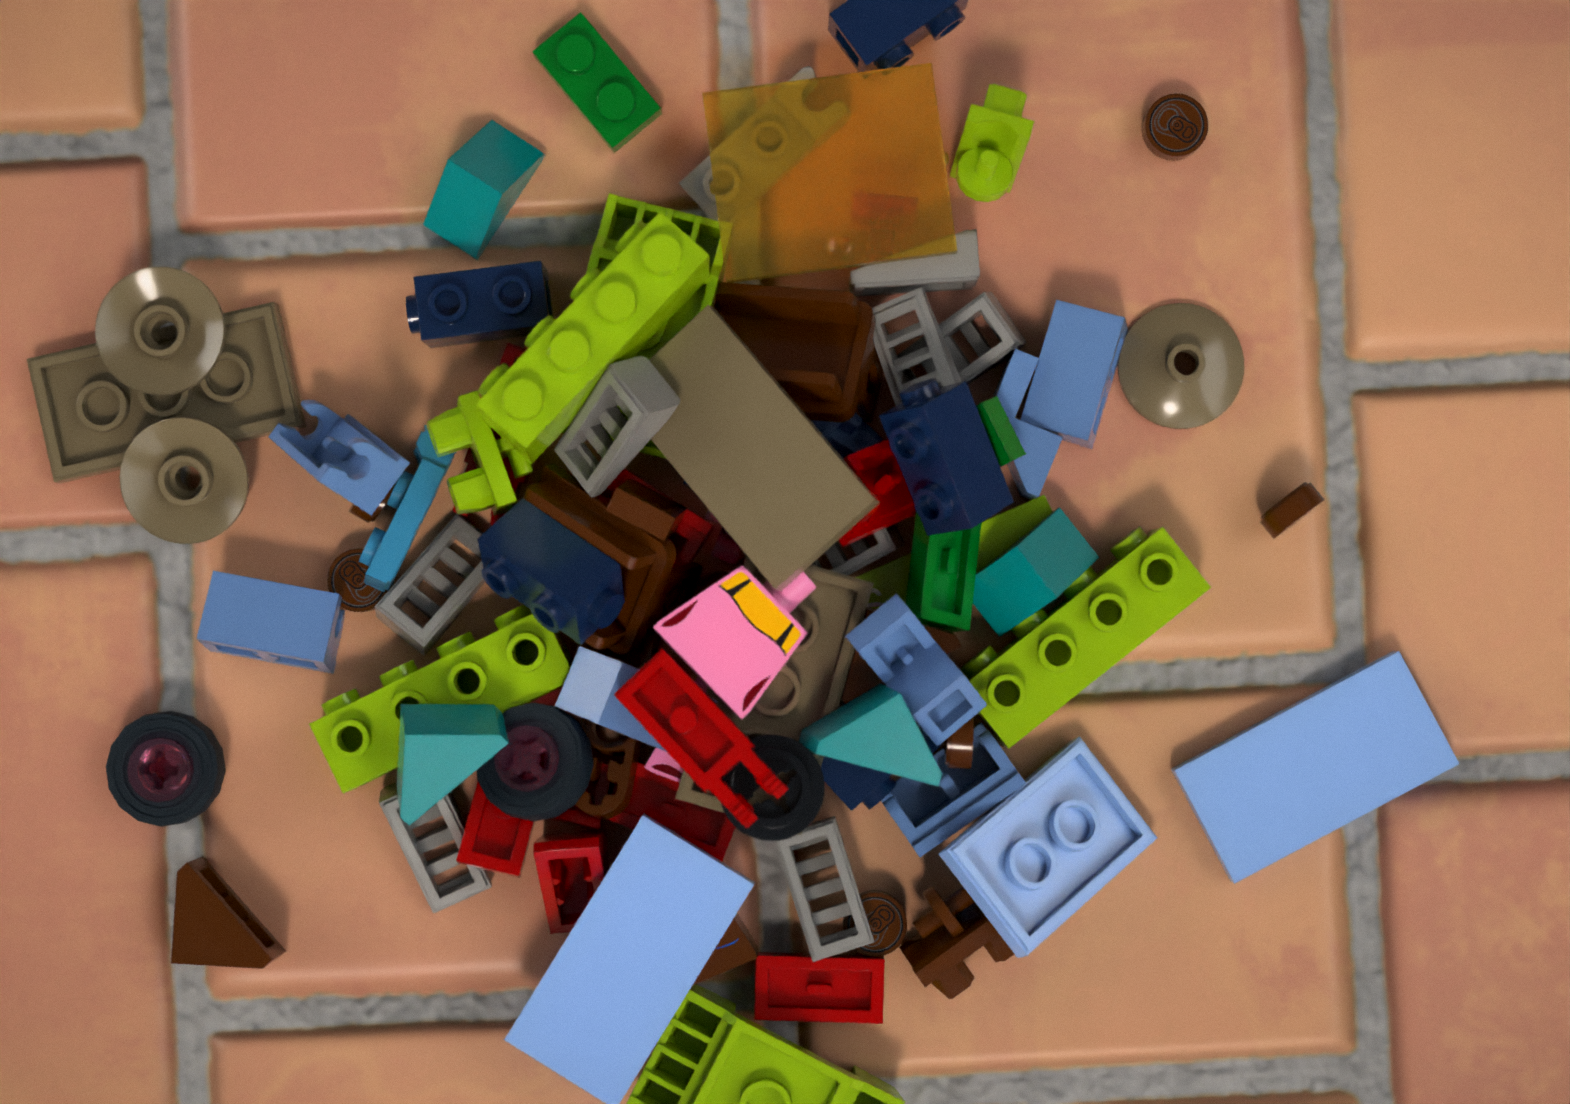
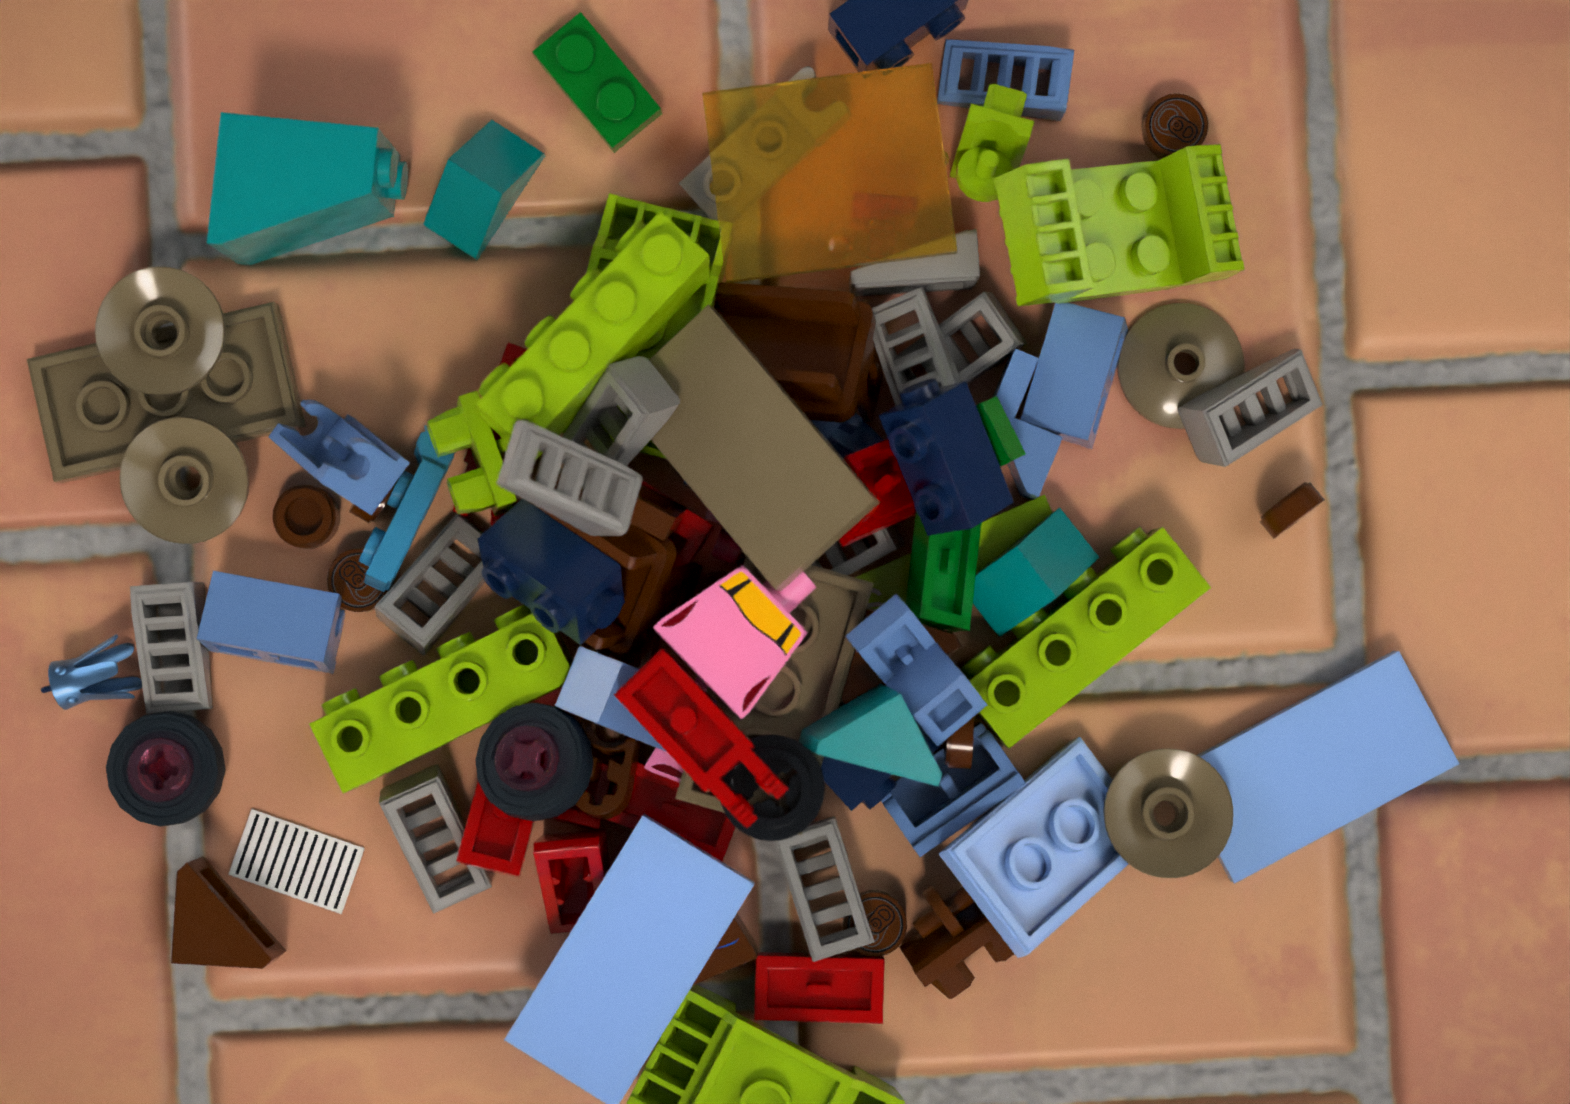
teal slope [397,704,509,826] -> none
dark blue brick [406,261,554,348] -> none
none -> flat silver piece [41,634,142,710]
none -> light grey slope [130,582,213,714]
none -> teal slope [207,112,408,265]
none -> white sticker [228,809,365,914]
none -> reddish brown tile [273,485,340,549]
none -> light grey slope [497,420,642,536]
none -> medium blue slope [937,39,1074,121]
none -> lime plate [993,144,1245,306]
none -> dark tan dish [1103,748,1234,878]
none -> light grey slope [1178,349,1323,467]

